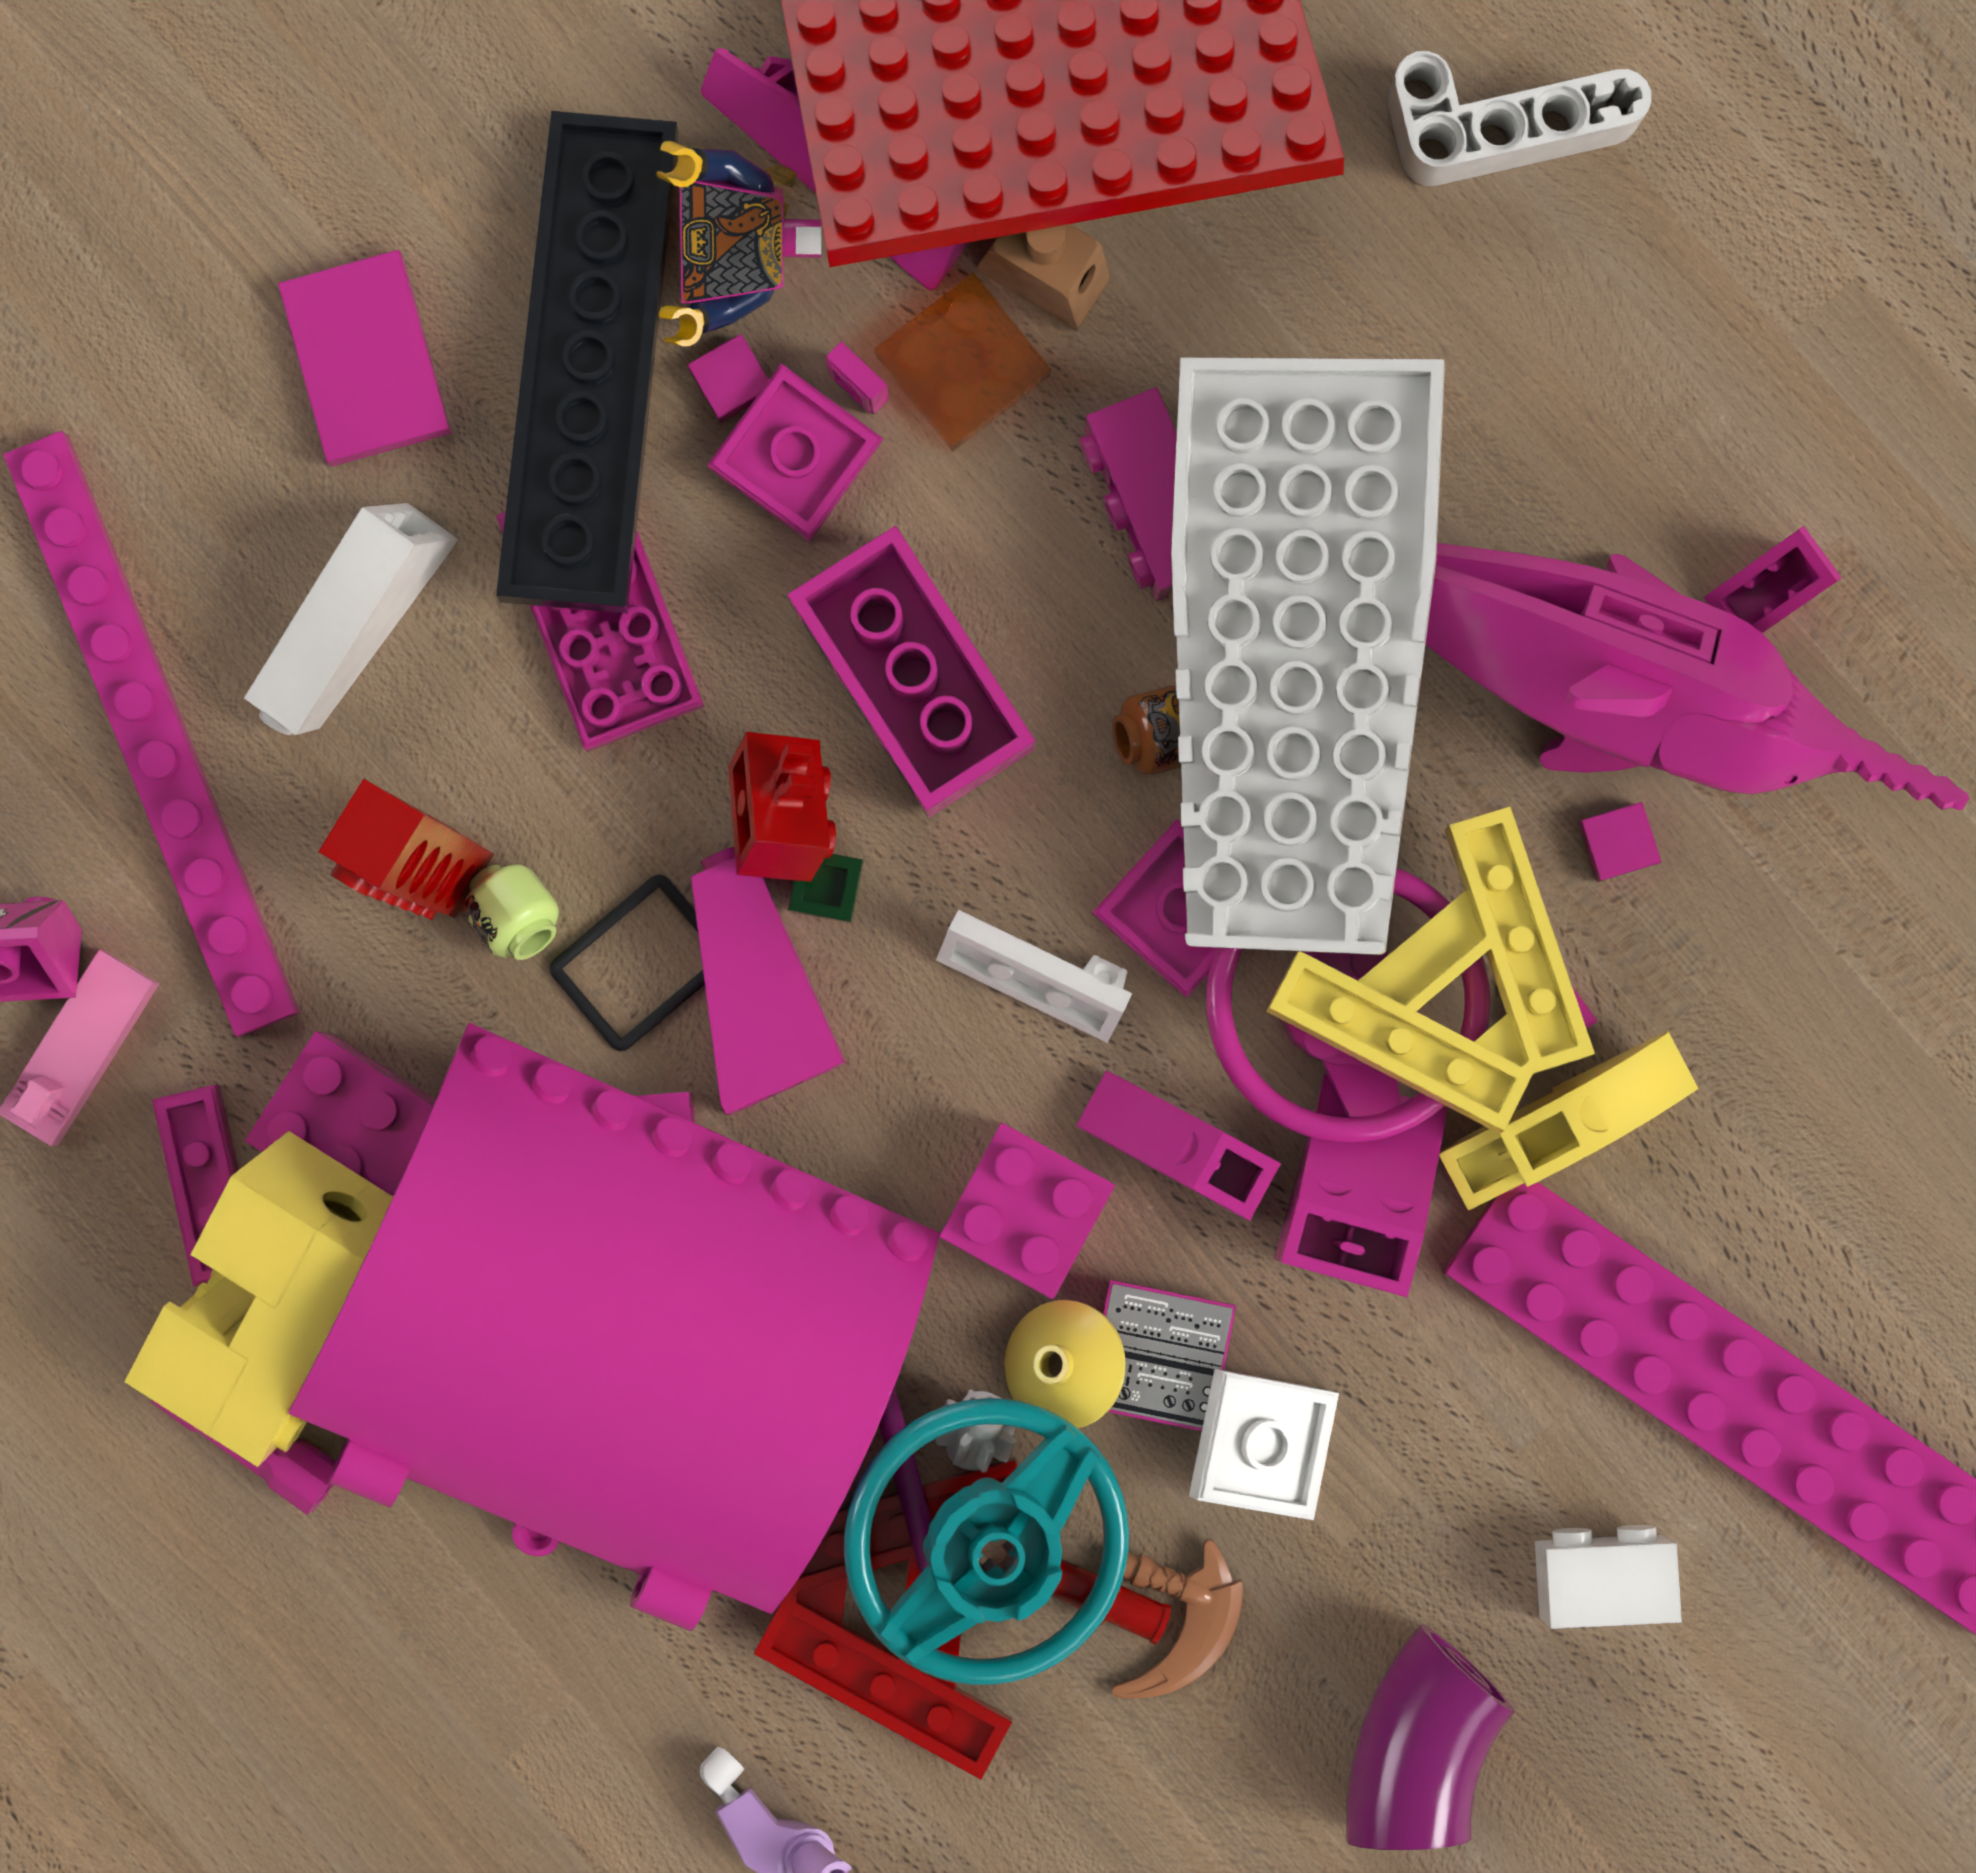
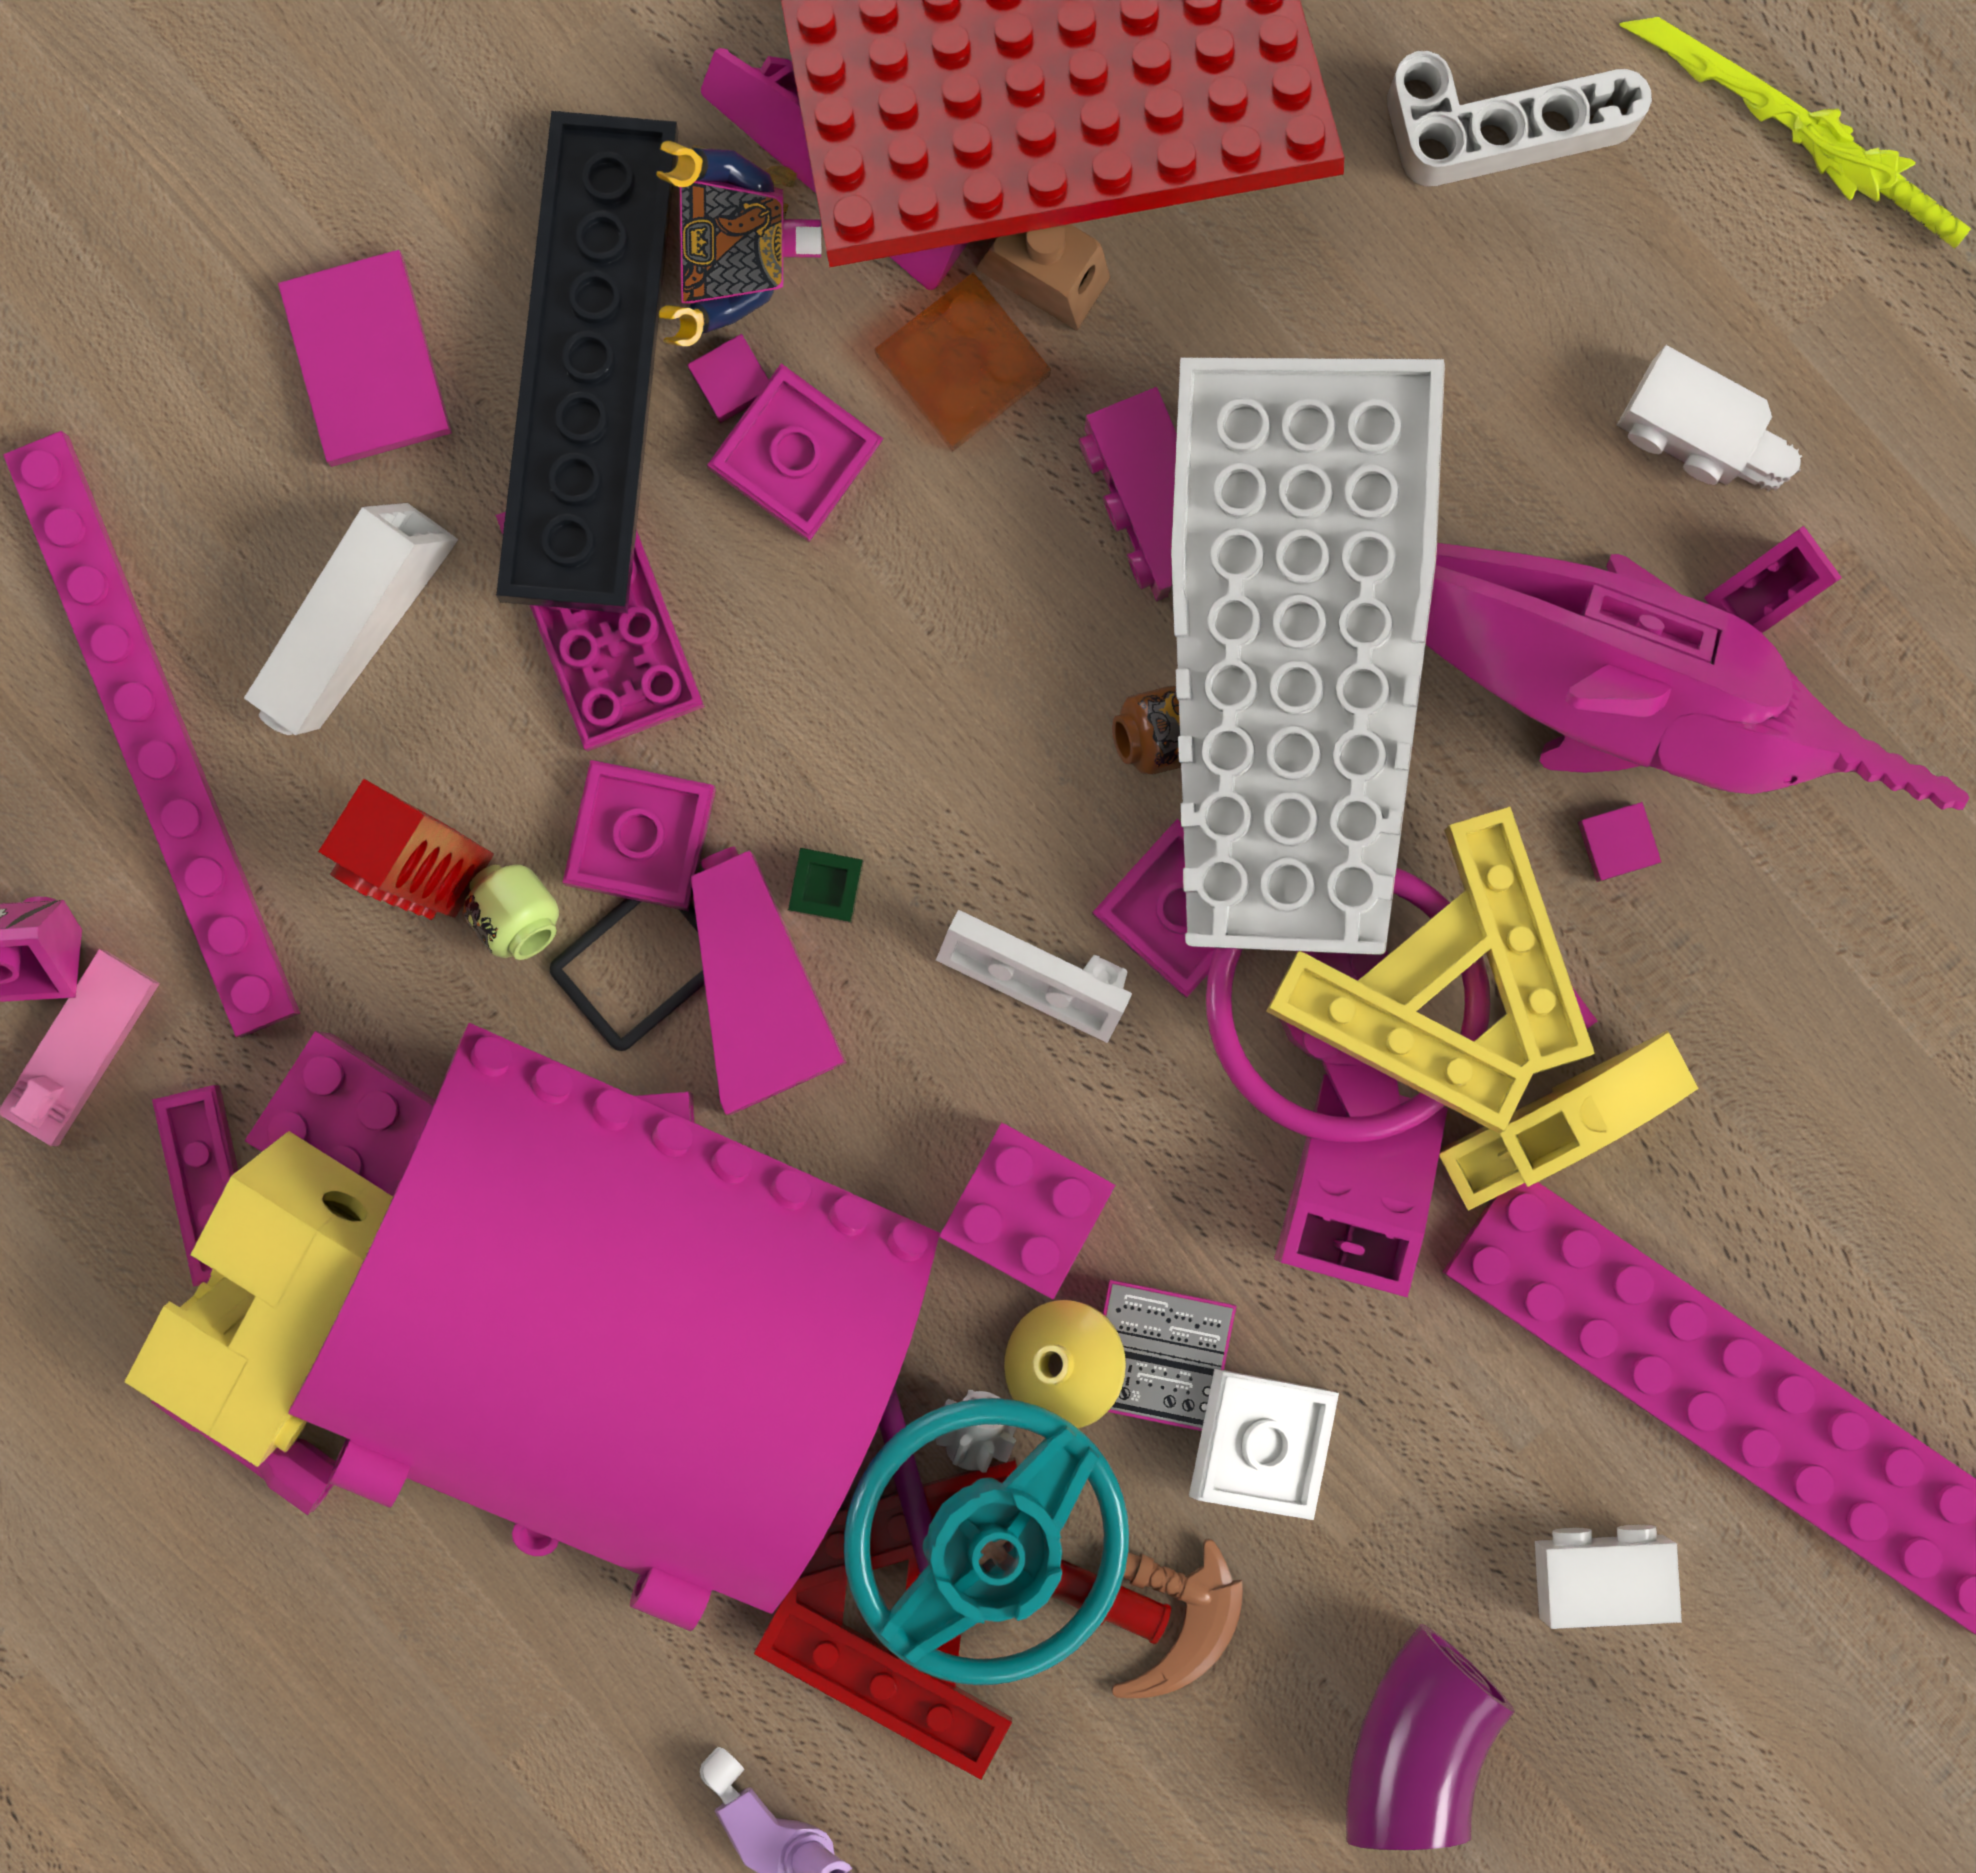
red brick [728,731,836,882] -> none
dark pink brick [787,525,1036,818] -> none
dark pink tile [826,341,889,415] -> none
dark pink slope [1076,1070,1281,1221] -> none
none -> dark pink tile [562,760,716,911]
none -> white hinge [1617,345,1802,491]
none -> neon yellow sword [1619,17,1971,249]

